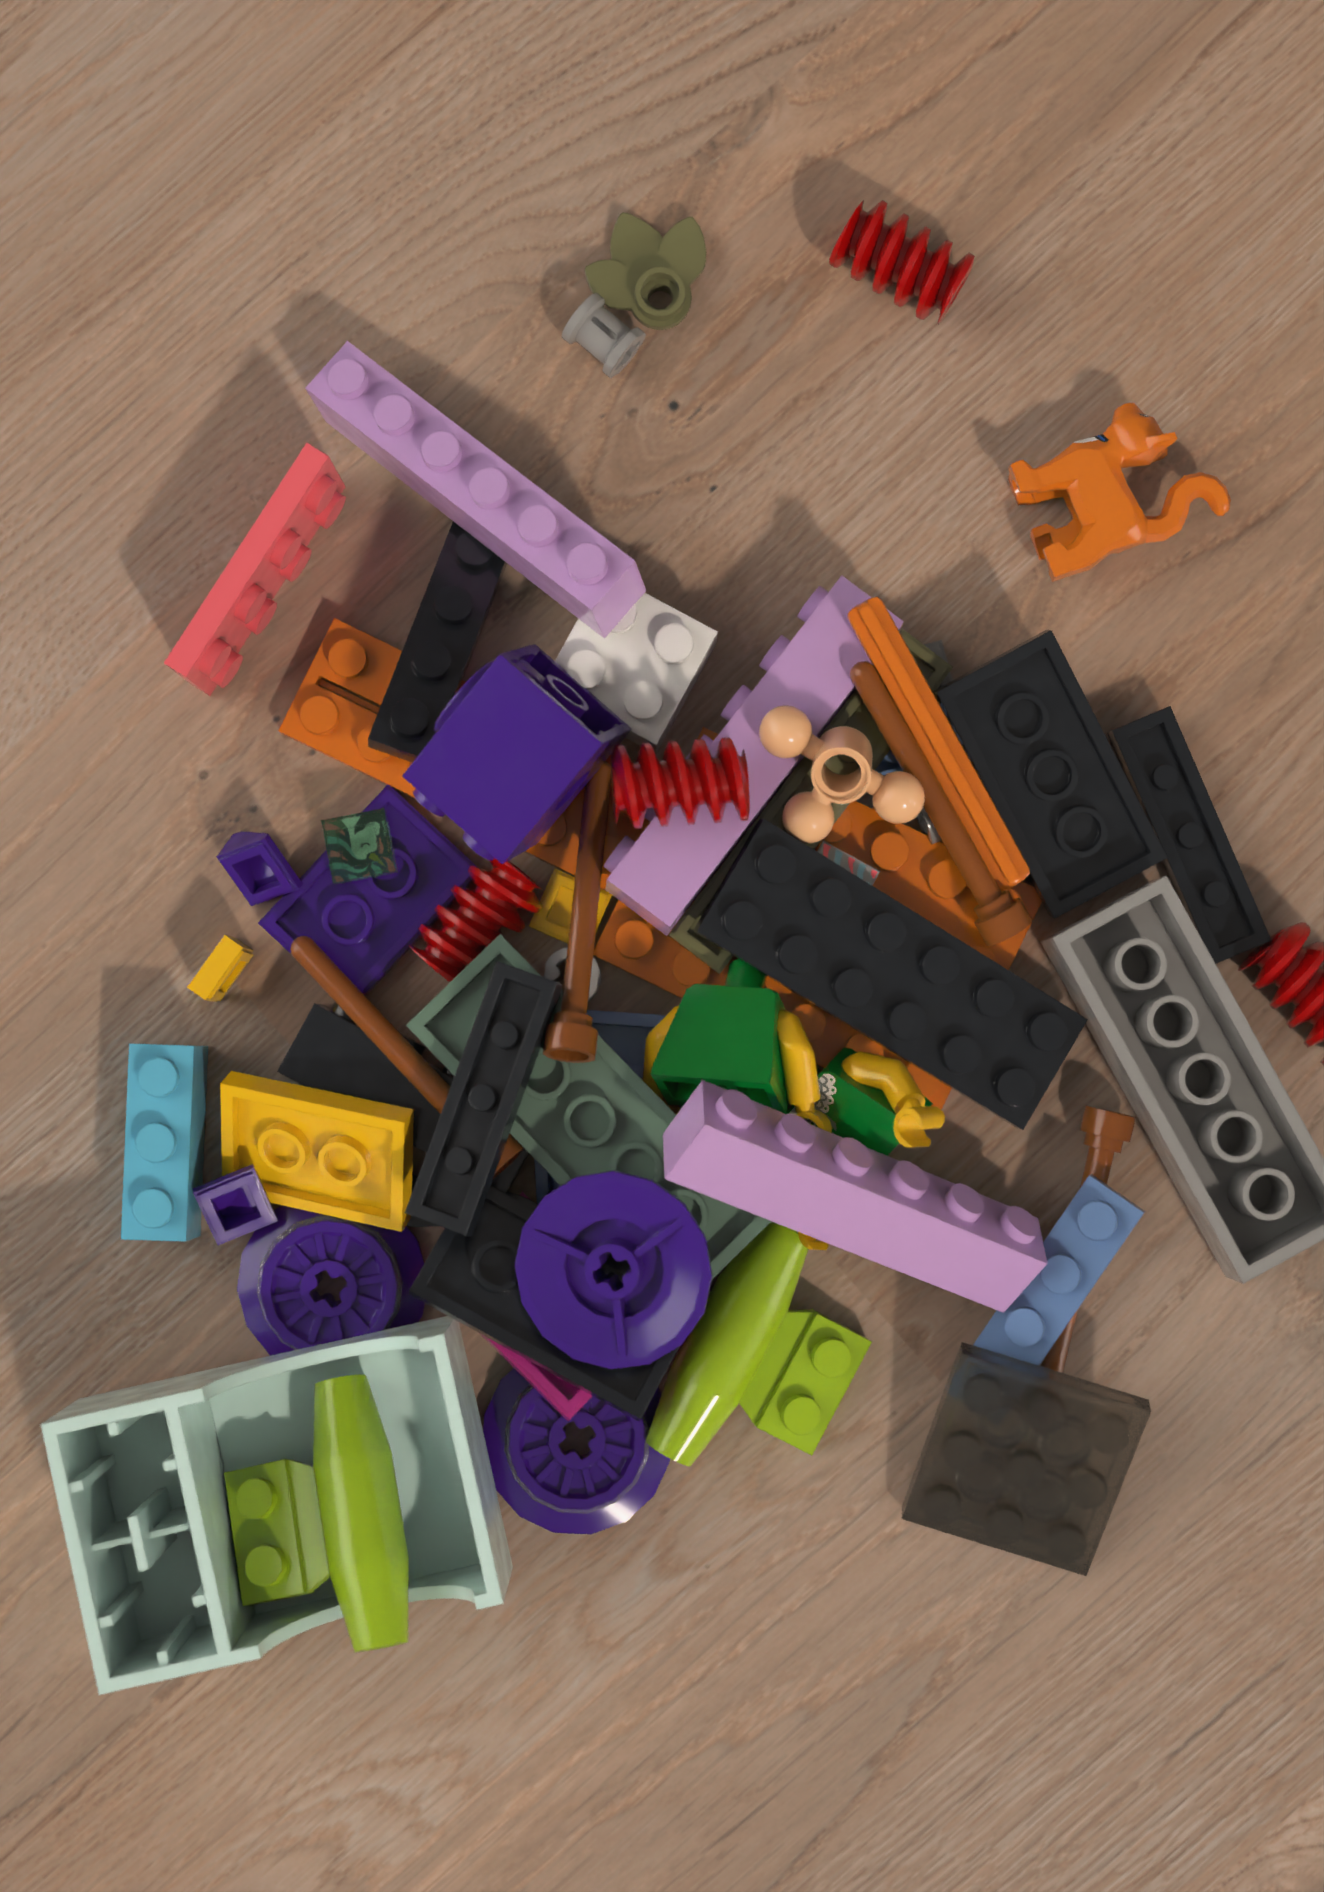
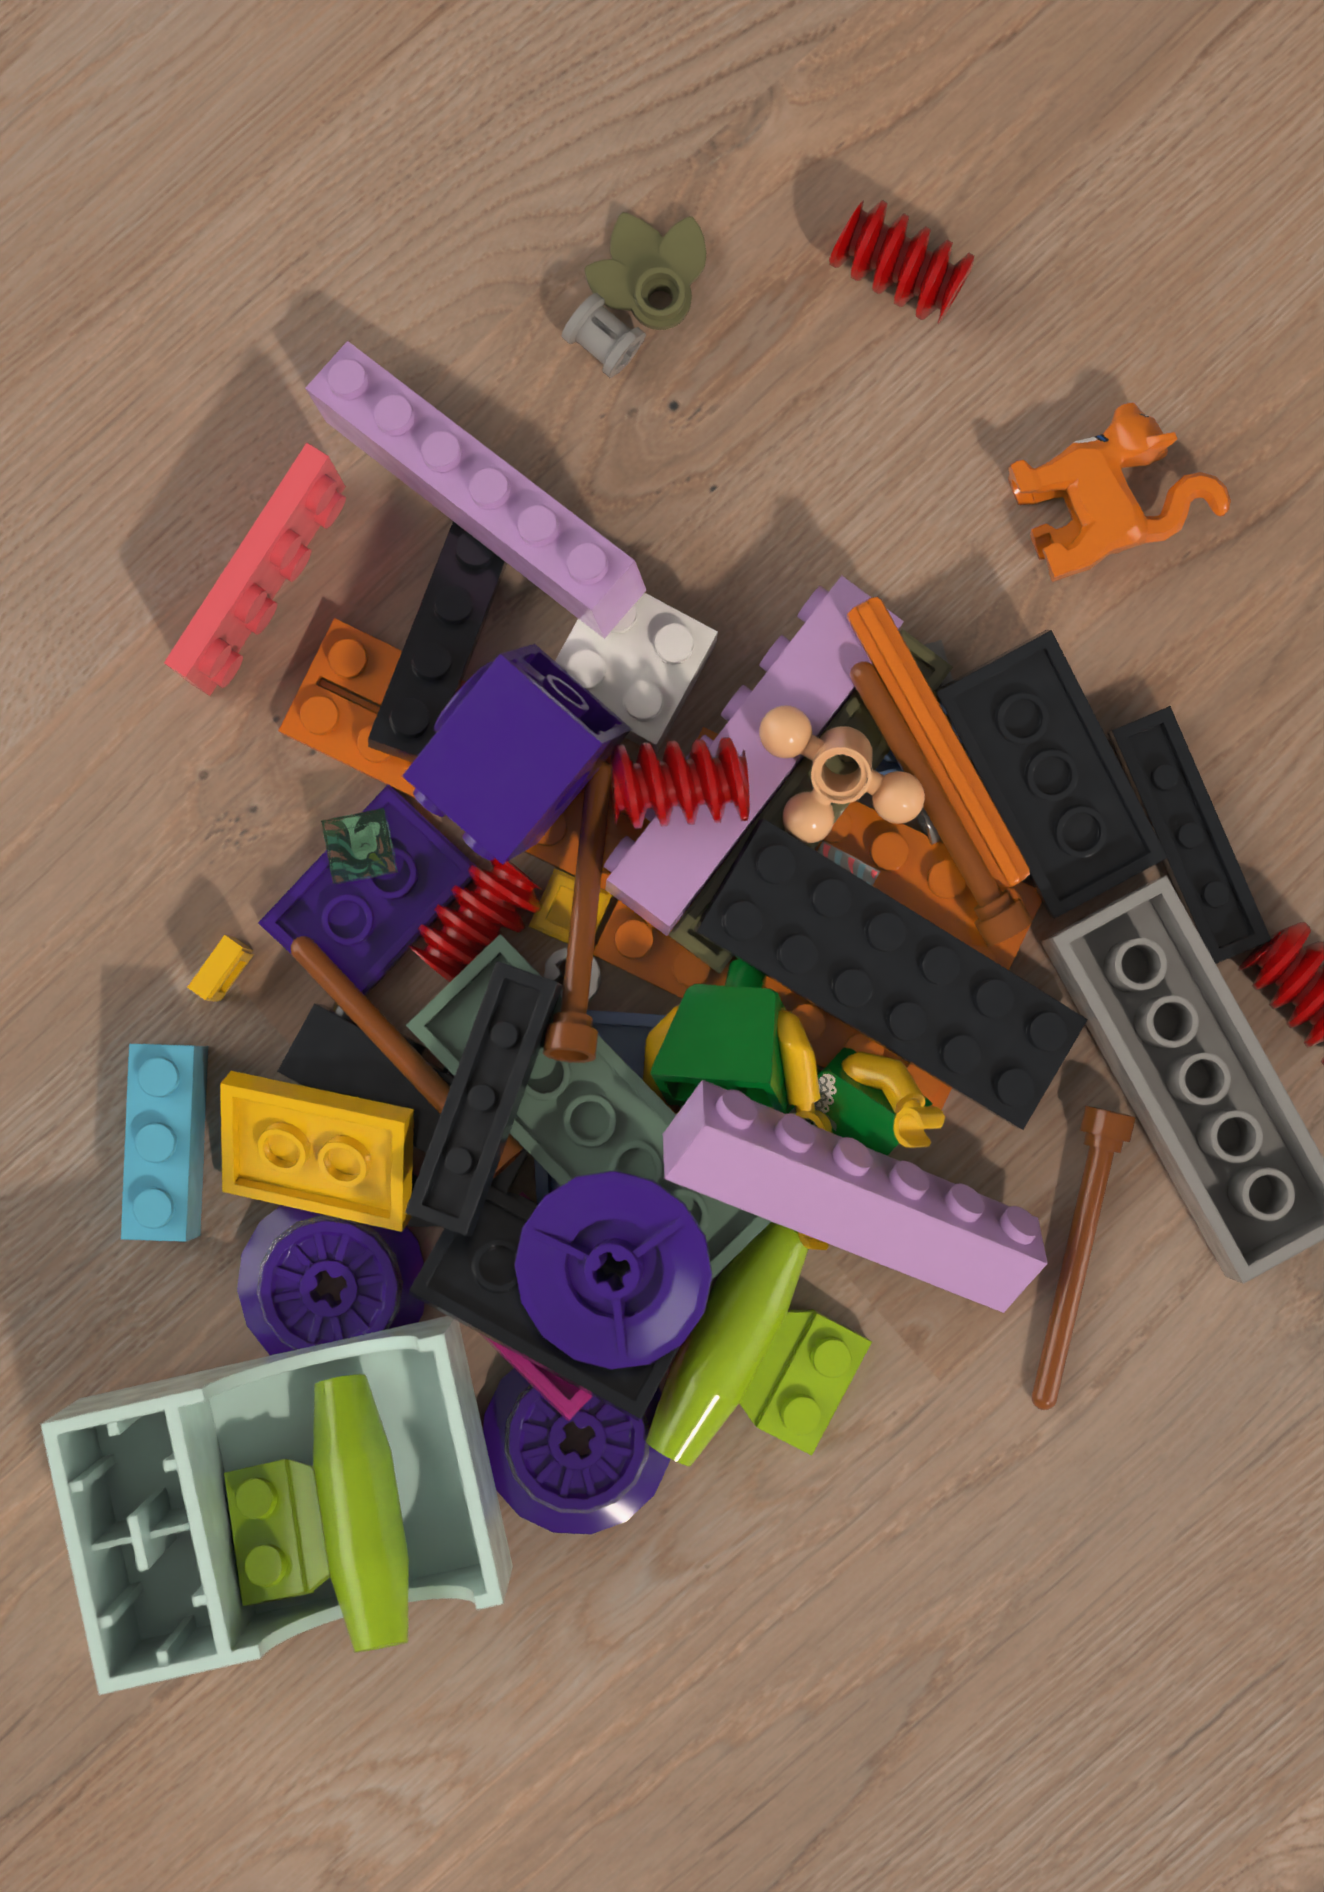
slope [192,1164,278,1246] -> none
dark purple slope [216,831,303,906] -> none
clear smoke plate [902,1342,1151,1576] -> none
medium blue plate [945,1174,1146,1424] -> none

